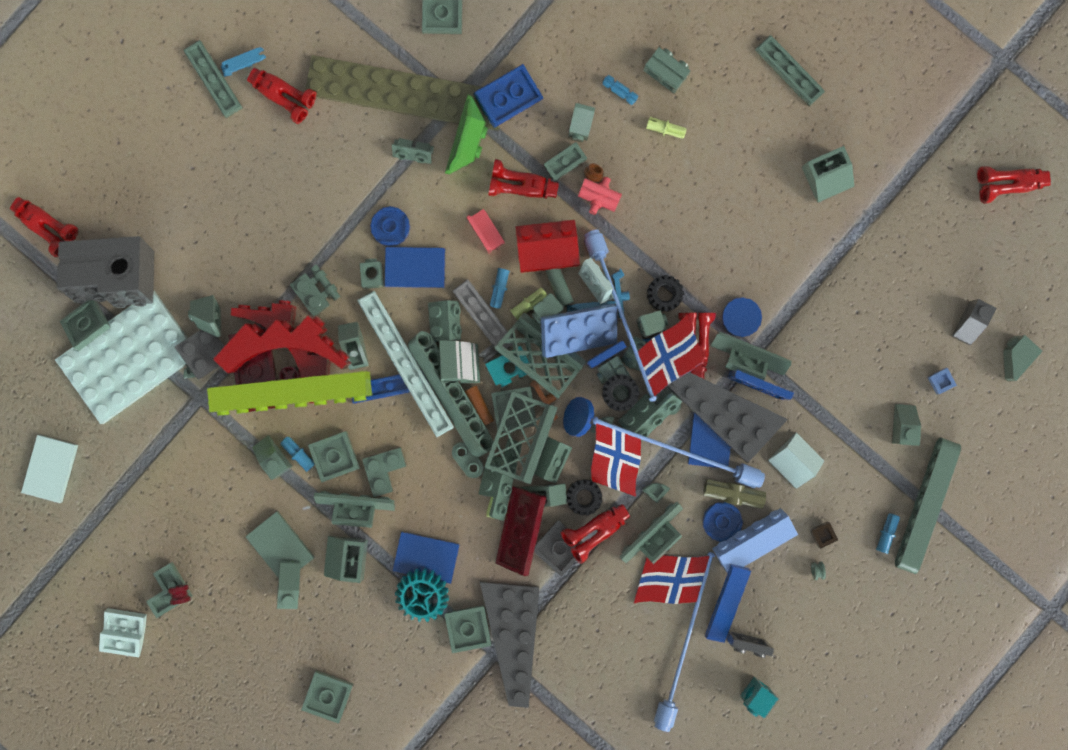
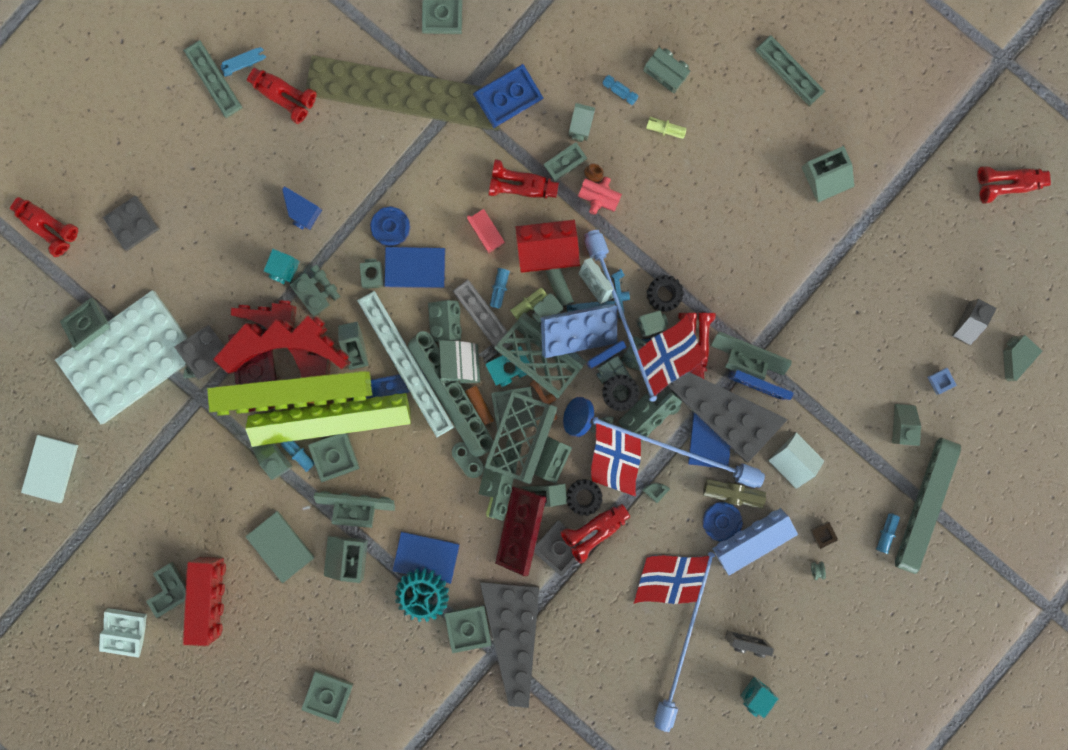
dark grey piece [57,236,155,308] -> none
dark red wheel [168,584,191,605] -> none
sand green slope [188,295,221,337] -> none
sand green slope [276,561,300,609] -> none
dark red wheel [279,366,301,380] -> none
sand green plate [362,448,407,497] -> none
sand green hinge [392,138,434,164] -> none
bright green wedge [445,95,488,174] -> none
sand green bracket [619,502,683,564] -> none
blue tile [704,564,751,643] -> none
blue tile [722,297,762,337] -> none
none -> dark grey plate [103,195,160,251]
none -> red brick [183,557,226,646]
none -> lime brick [245,393,411,447]
none -> teal brick [264,249,300,284]
none -> blue slope [282,186,322,230]

